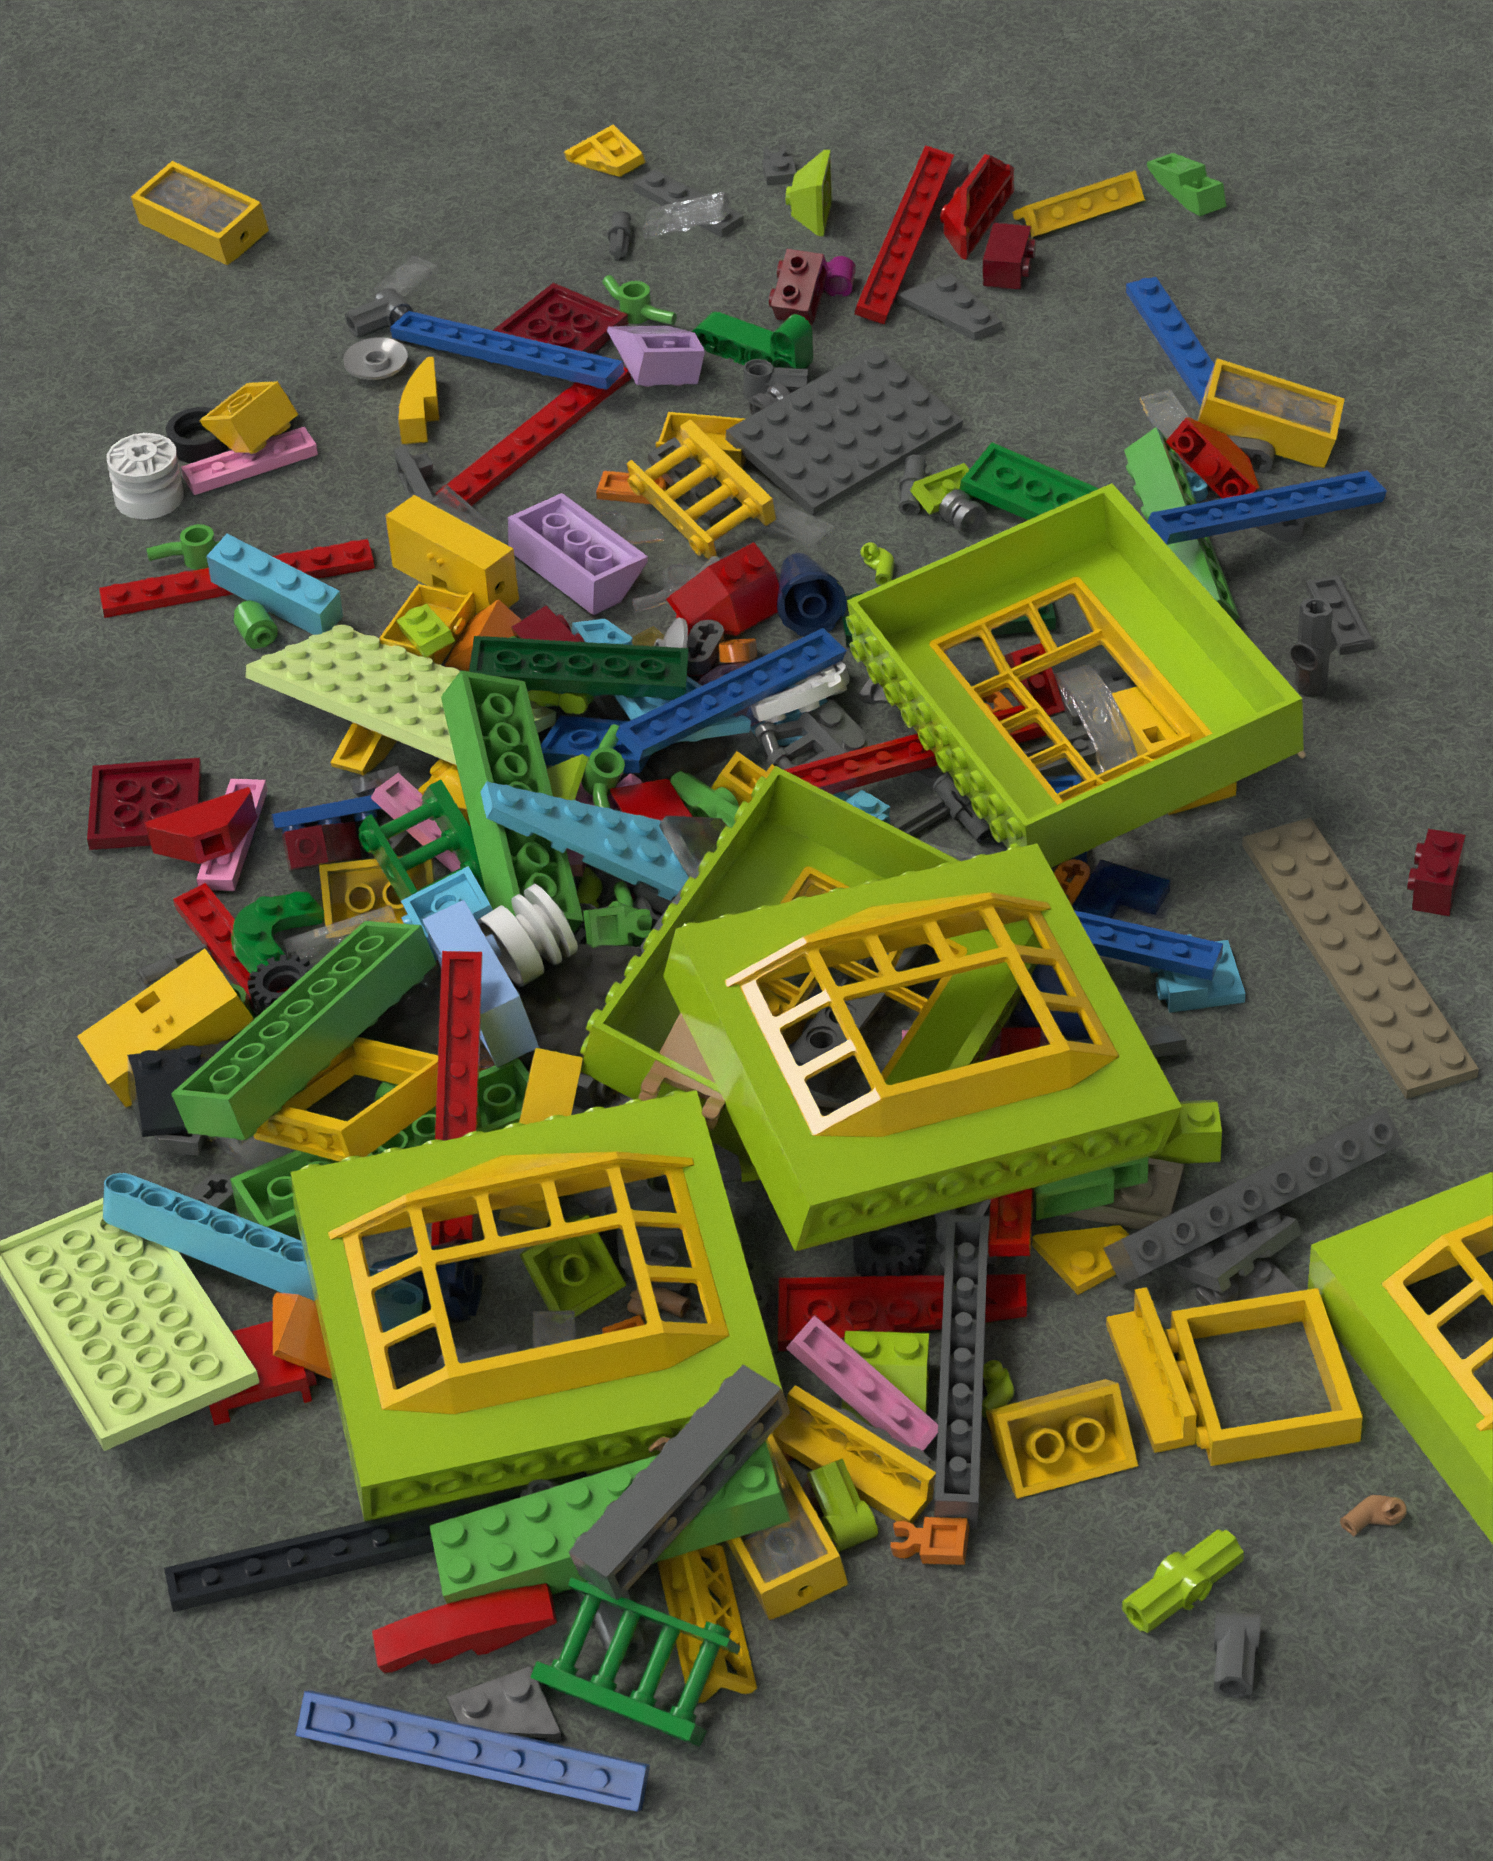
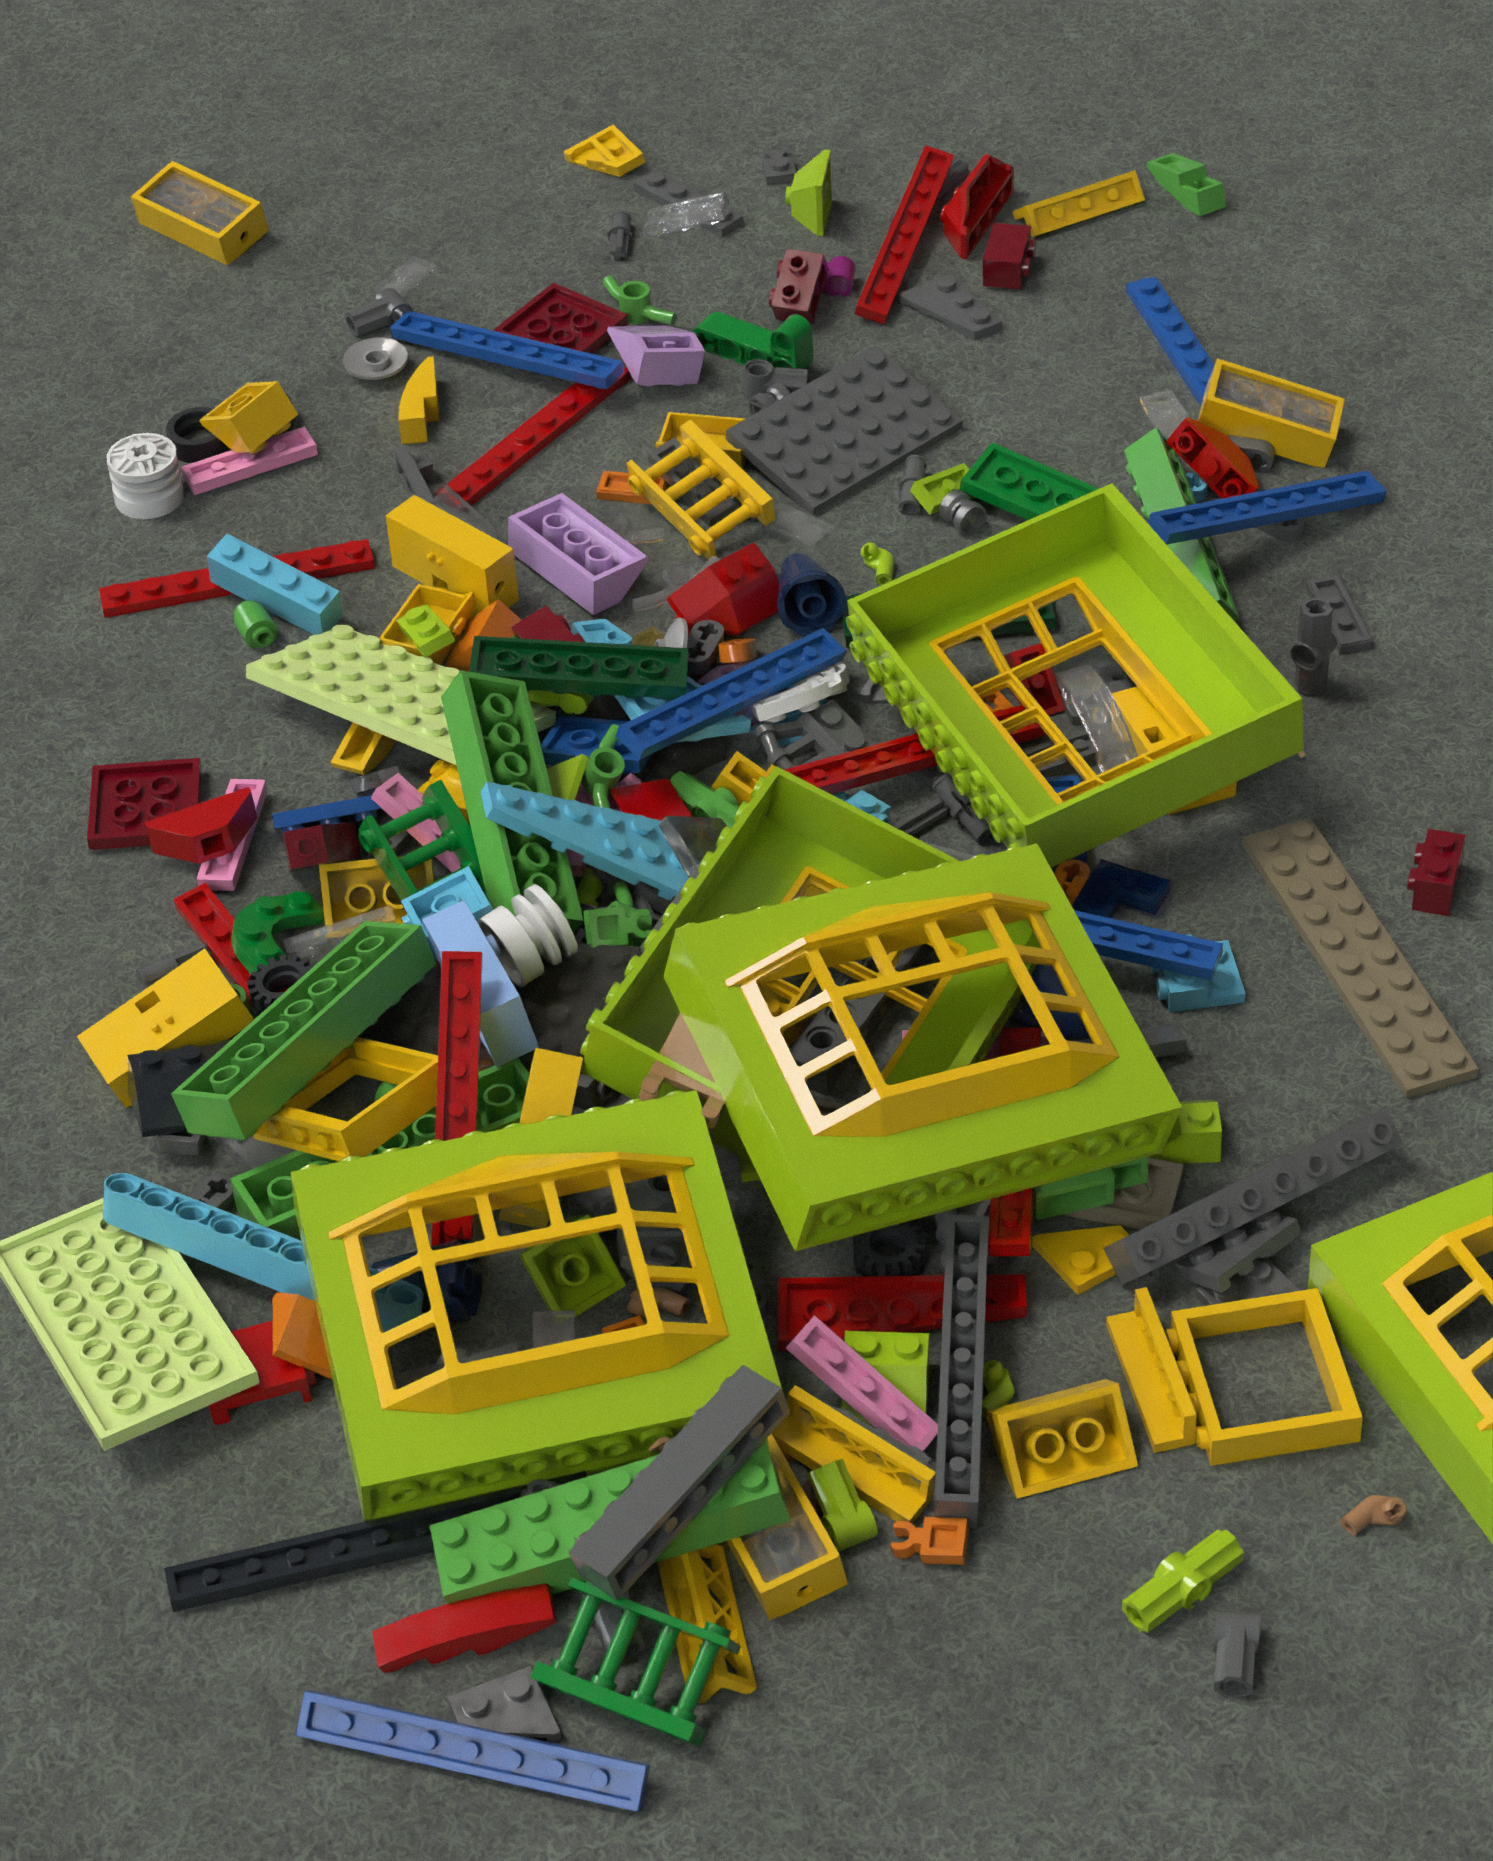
bright green piece [146,524,220,570] -> none

